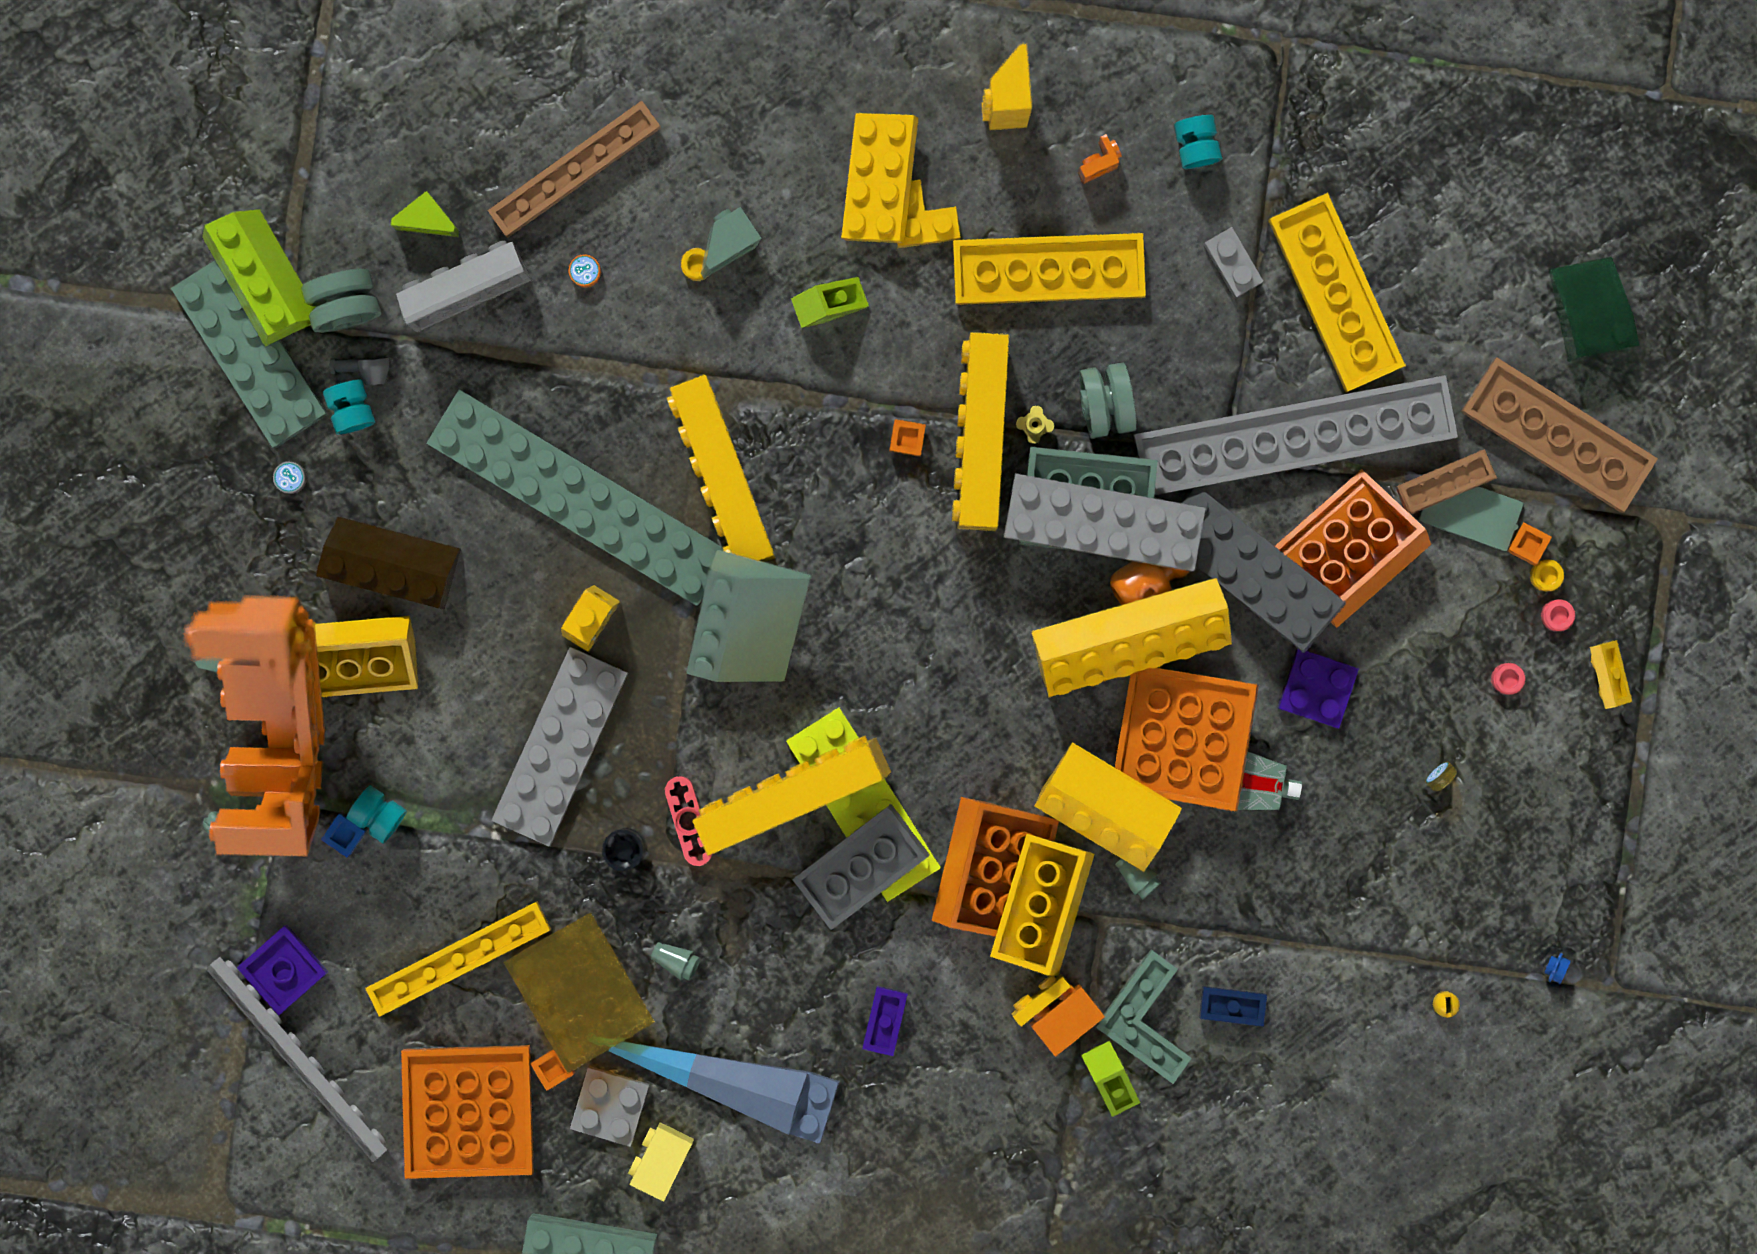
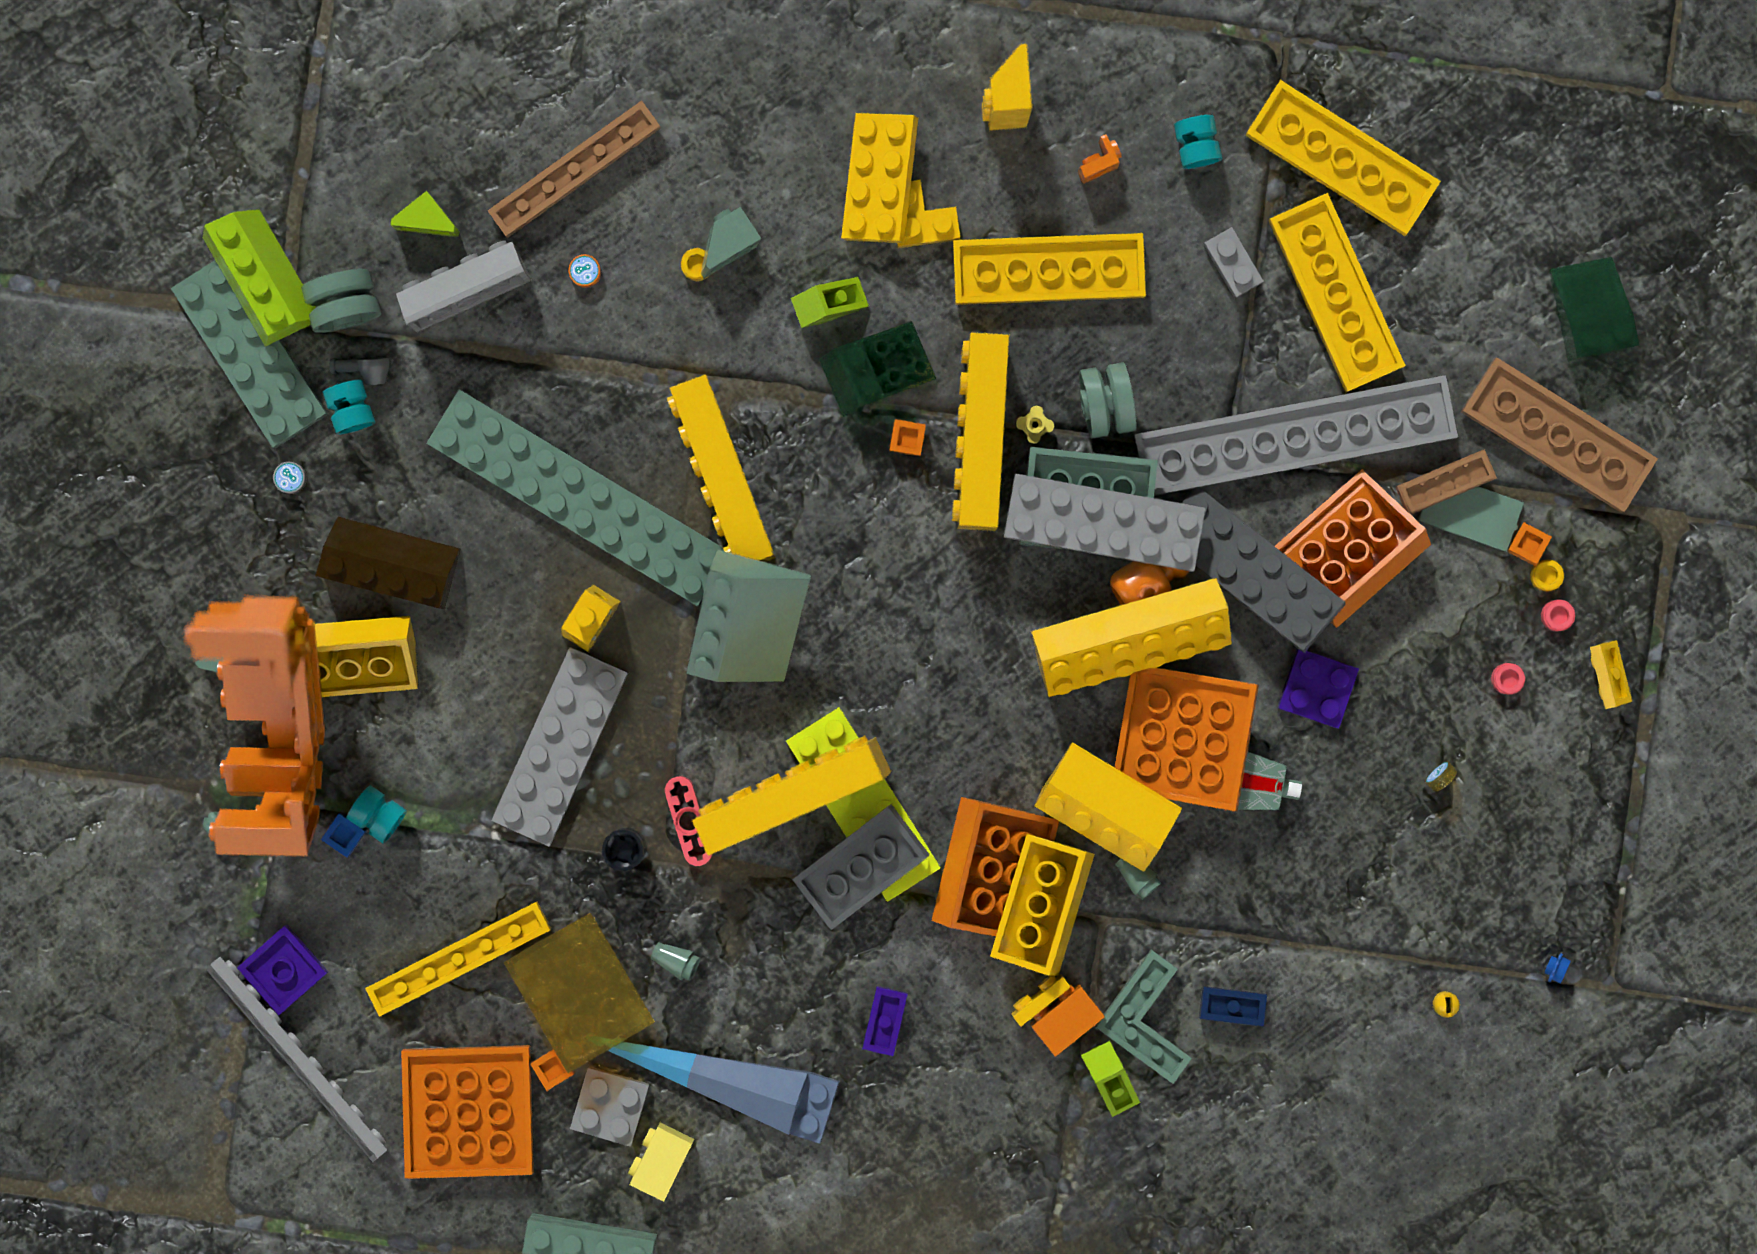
none -> clear green slope [819,321,937,417]
none -> yellow plate [1245,80,1441,236]

